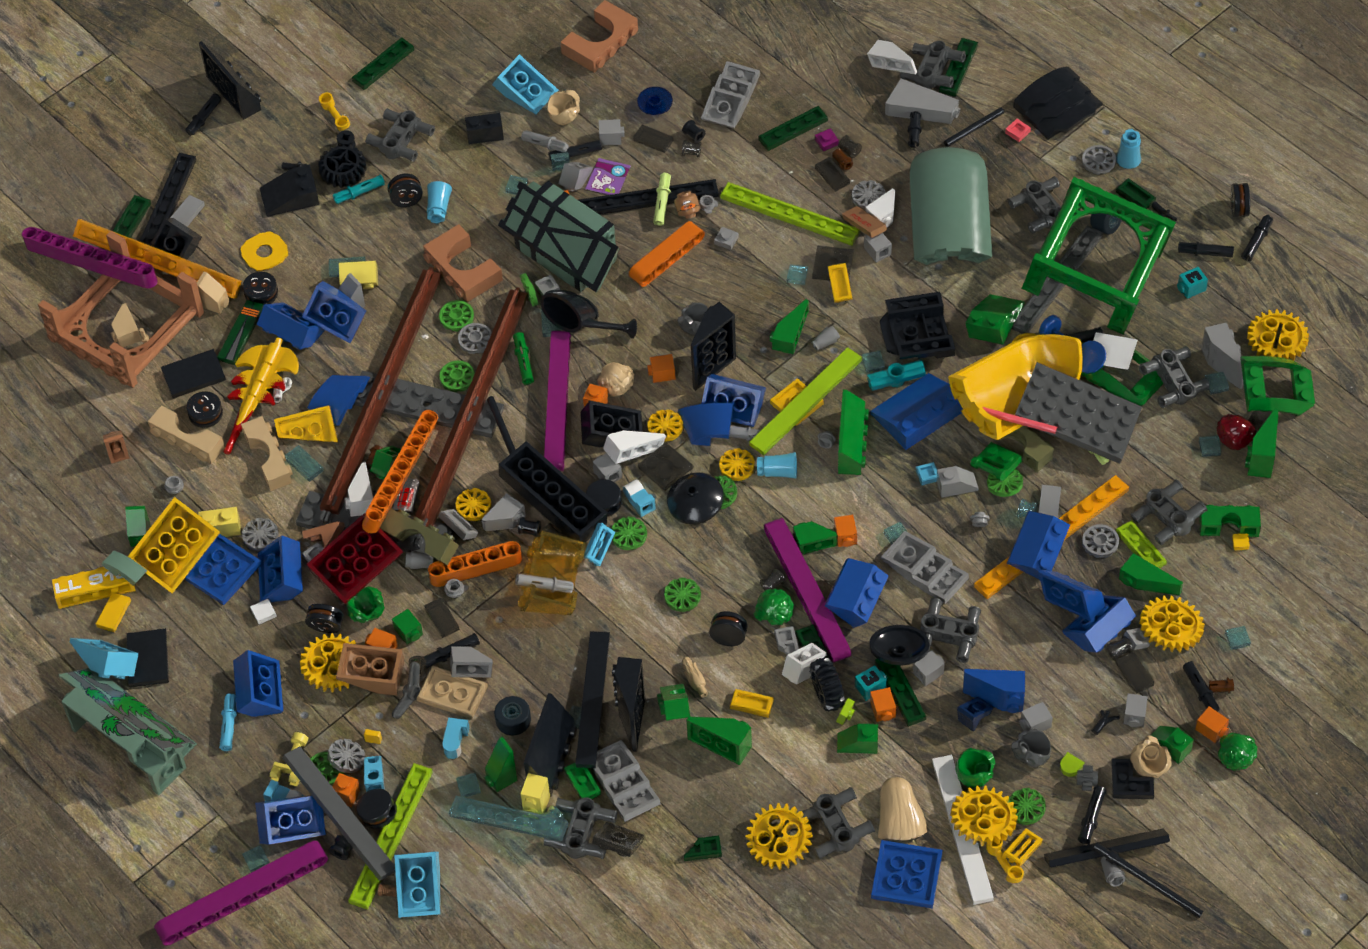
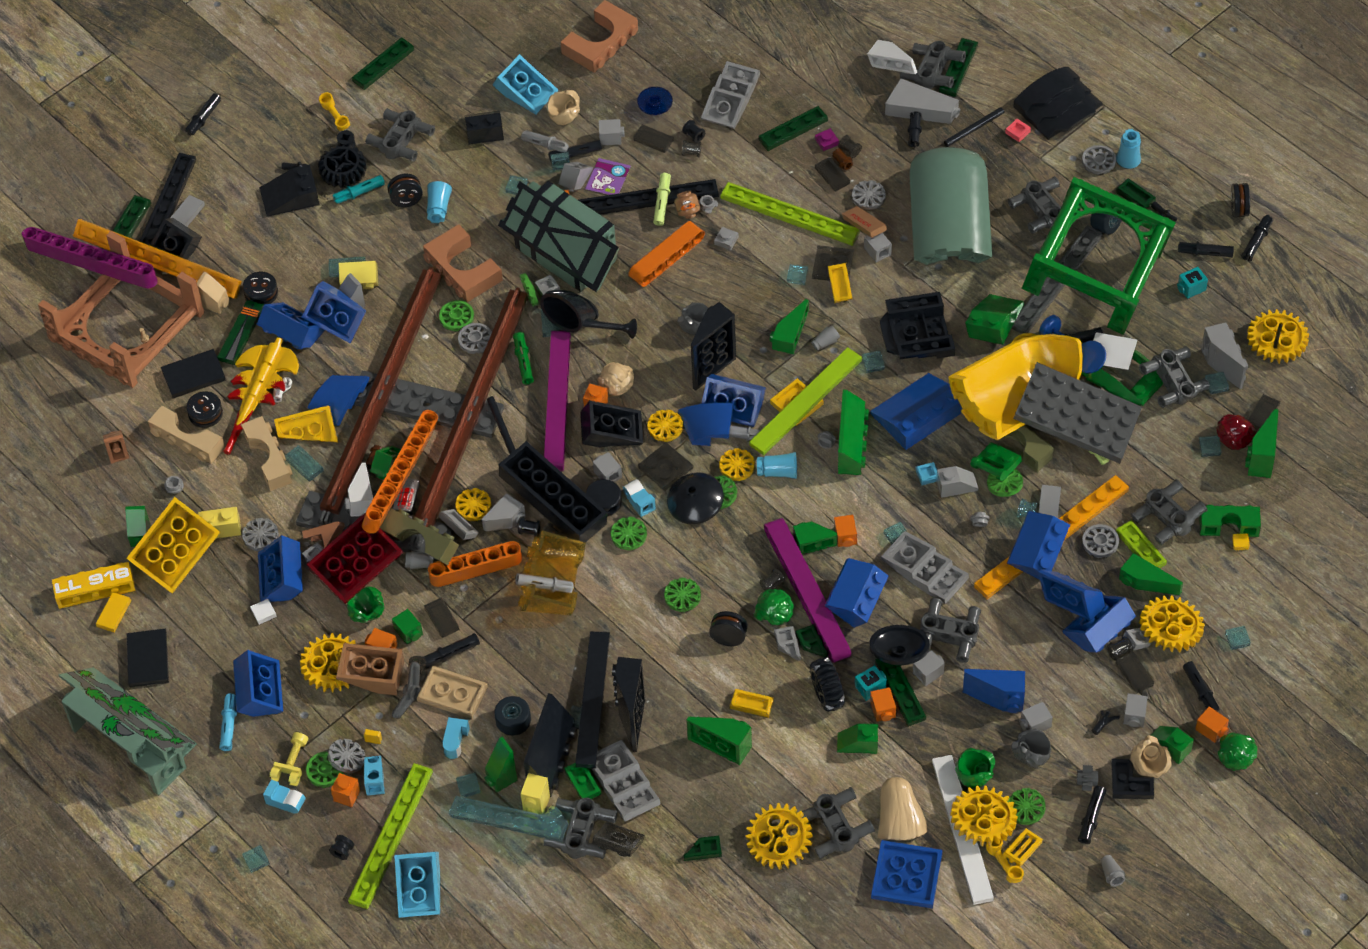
medium azure slope [69,638,138,679] -> none
sand green slope [101,551,147,586] -> none
tan slope [110,303,141,348] -> none
magenta beam [154,841,328,946] -> none
blue plate [184,534,262,605] -> none
black slope [198,41,261,120] -> none
yellow piece [240,231,289,271] -> none
blue slope [255,795,326,845] -> none
dark grey tile [282,746,395,881] -> none
black head [305,603,344,633] -> none
black head [356,788,397,829] -> none
medium nougat piece [378,884,397,897] -> none
bright green wheel [440,360,475,392] -> none
light grey plate [444,579,464,598] -> none
light grey slope [450,646,493,678] -> none
medium azure tile [583,523,615,566] -> none
white slope [603,430,666,464] -> none
orange brick [647,354,676,383] -> none
green arch [657,684,690,721] -> none
tan piece [682,657,708,698] -> none
white slope [782,643,826,685] -> none
lime plate [836,698,855,725] -> none
white slope [865,189,895,228] -> none
teal piece [867,360,926,391] -> none
dark blue slope [957,697,994,731] -> none
coral bar [982,407,1057,434] -> none
black tile [1044,828,1170,868] -> none
lime tile [1060,752,1085,777] -> none
black bar [1093,842,1204,918] -> none
reddish brown pin [1209,677,1234,693] -> none
green wedge [1240,356,1315,416] -> none

